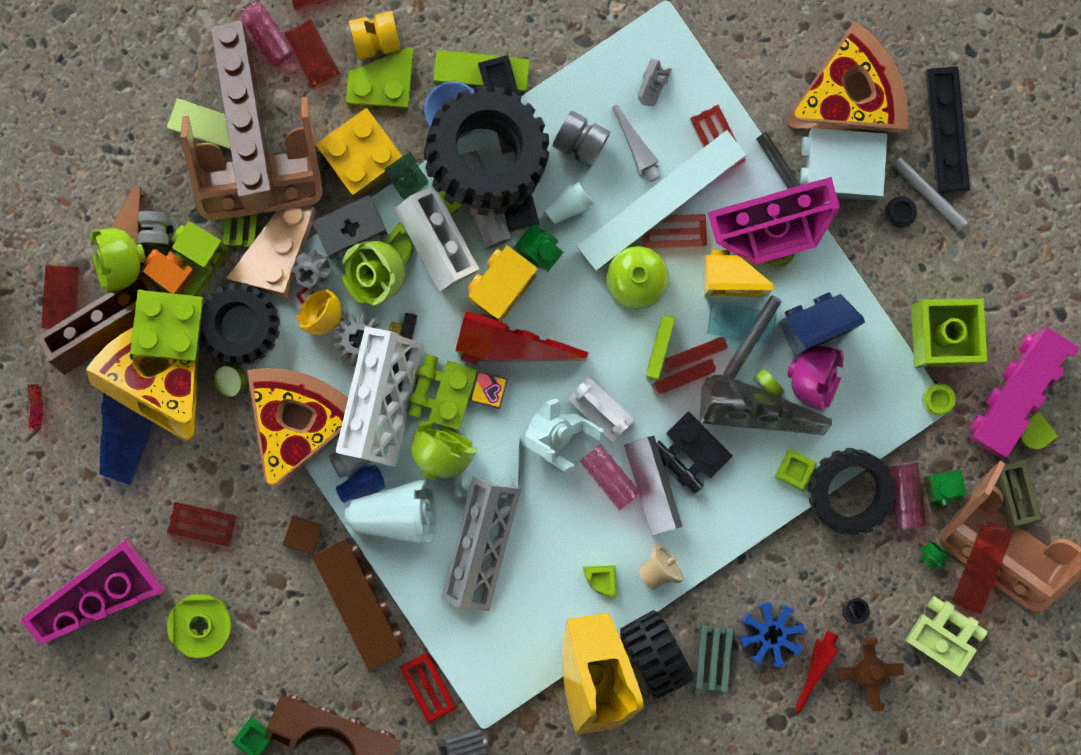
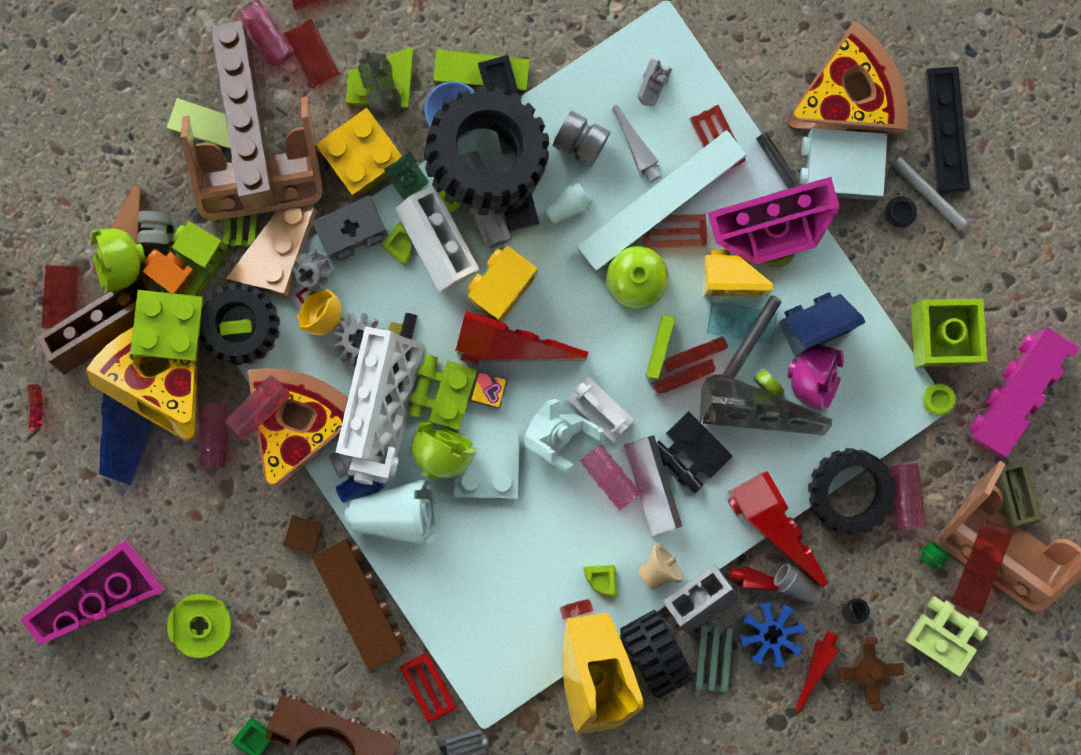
clear red tile [167,502,237,547] -> none
lime tile [214,364,247,397] -> none
lime cylinder [342,241,406,305] -> none
yellow wheel [349,11,401,60] -> none
light grey fence [441,477,521,611] -> none
green brick [513,223,564,272] -> none
lime tile [774,448,817,491] -> none
green brick [924,470,967,507] -> none
lime tile [1019,411,1058,450] -> none
none -> clear pink axle [197,403,229,468]
none -> lime tile [219,318,253,335]
none -> clear pink axle [225,375,292,440]
none -> white bracket [347,447,399,485]
none -> clear smoke hinge [357,53,403,120]
none -> clear red tile [559,598,593,619]
none -> light grey brick [663,564,739,634]
none -> red wedge [727,471,829,587]
none -> red piece [729,565,779,591]
none -> light grey cone [774,563,823,604]

